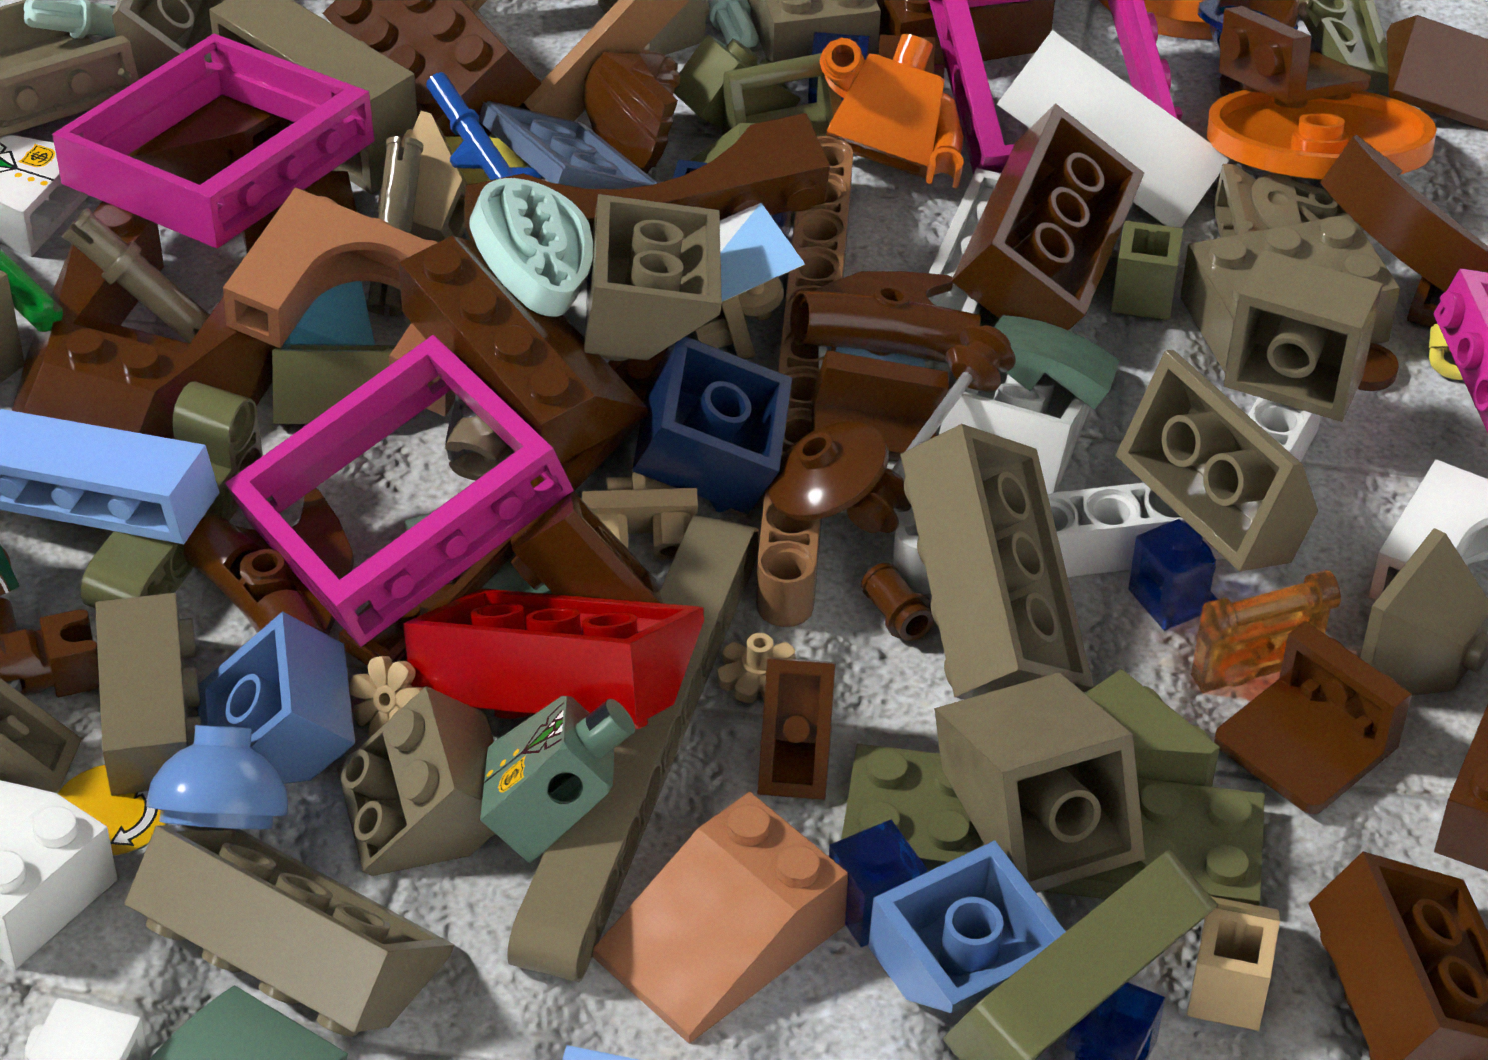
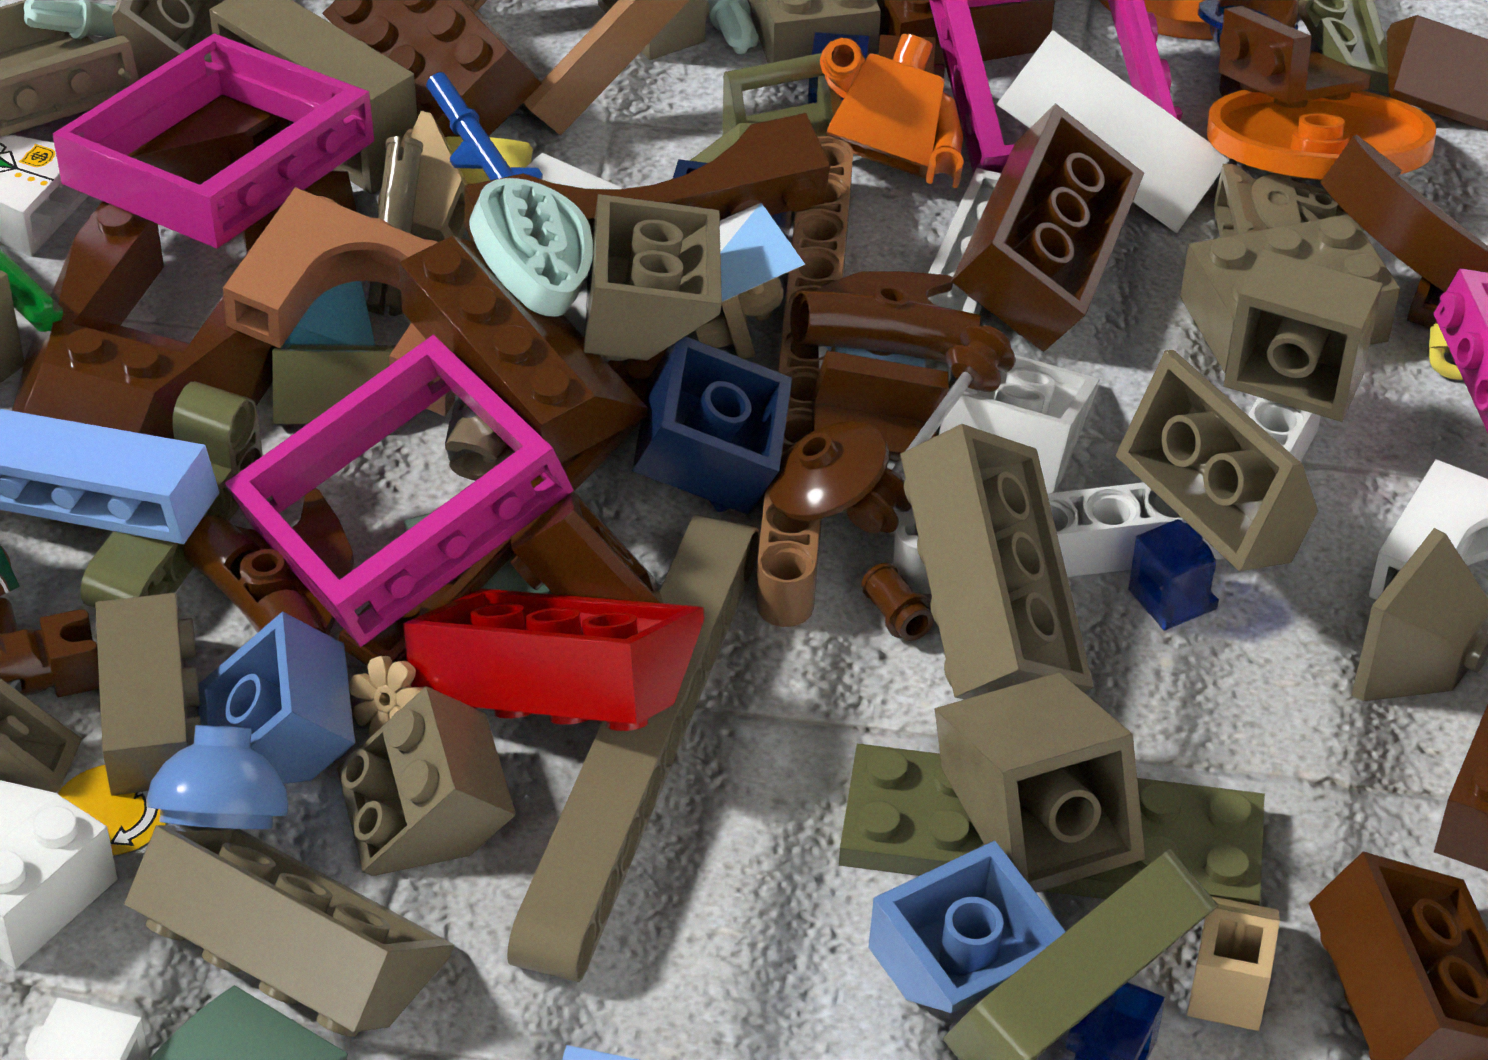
dark tan pin [62,208,210,343] -> none
sand blue tile [479,101,657,189] -> none
sand green torso [480,696,635,864] -> none
tan hips [582,458,698,559] -> none
reddish brown hair [583,49,681,174] -> none
nougat slope [593,791,848,1044] -> none
olive slope [674,34,801,129] -> none
tan plant [717,633,796,704] -> none
reddish brown slope [757,657,836,800] -> none
clear blue brick [829,819,927,947] -> none
sand green slope [994,315,1120,410] -> none
olive slope [1085,668,1220,787] -> none
olive slope [1111,220,1183,320] -> none
clear orange plate [1191,570,1341,693] -> none
reddish brown bracket [1214,621,1412,814] -> none
reddish brown piece [1358,343,1399,391] -> none

